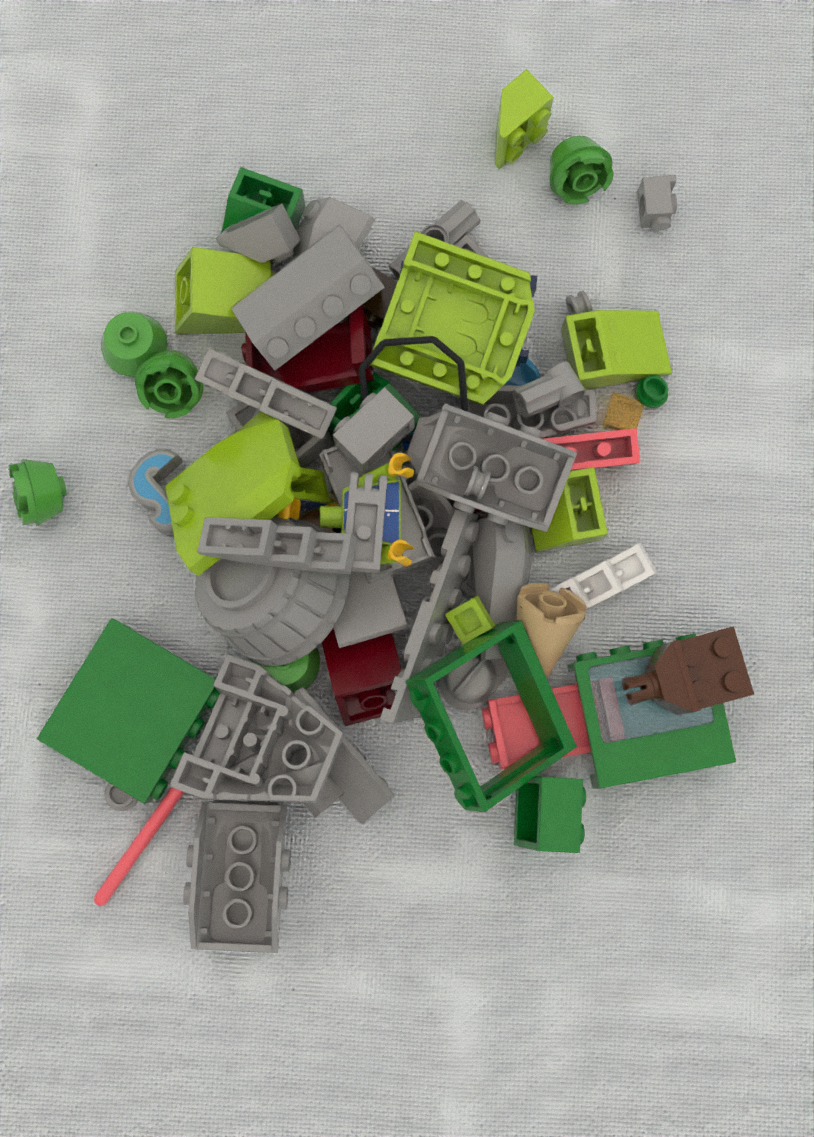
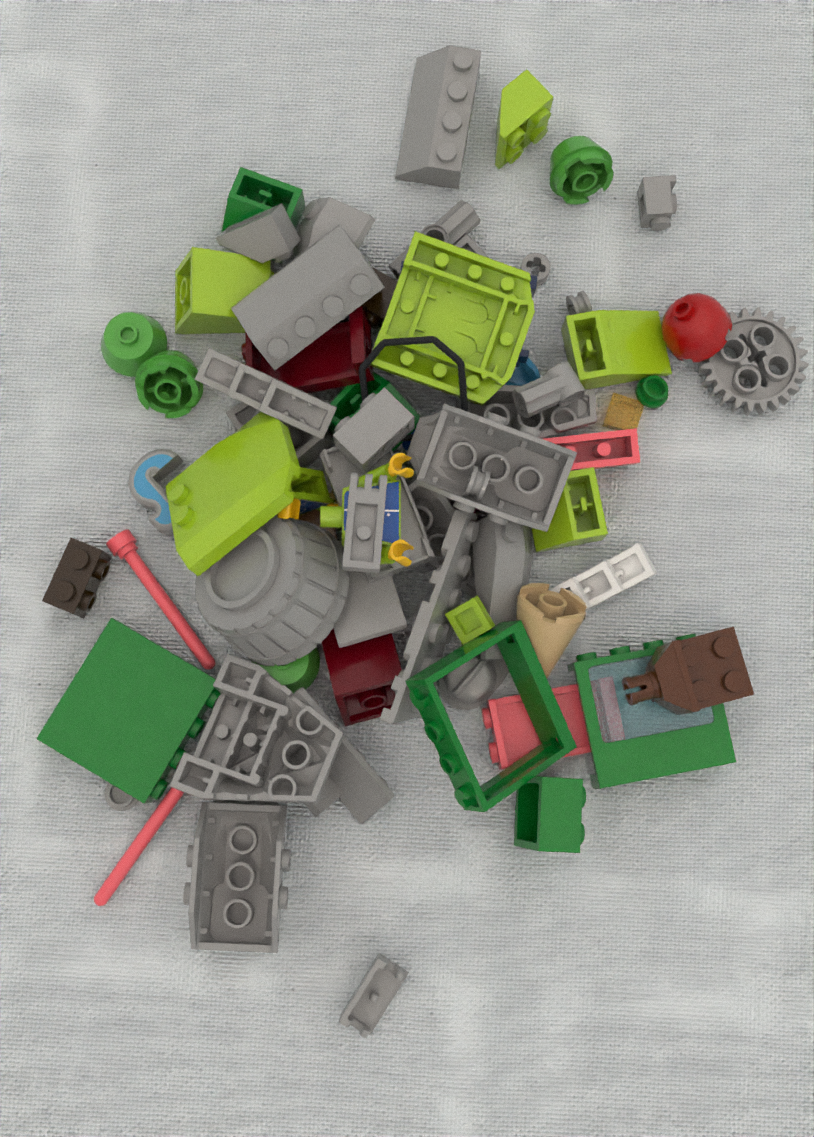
bright green cone [8,459,67,526] -> none
light grey slope [197,517,357,575] -> none
none -> dark brown brick [42,538,112,619]
none -> coral piece [106,529,215,670]
none -> light grey hinge [339,953,409,1038]
none -> light grey slope [395,45,481,189]
none -> light grey bush [520,253,551,287]
none -> red cylinder [661,293,732,363]
none -> light grey gear [698,307,809,416]

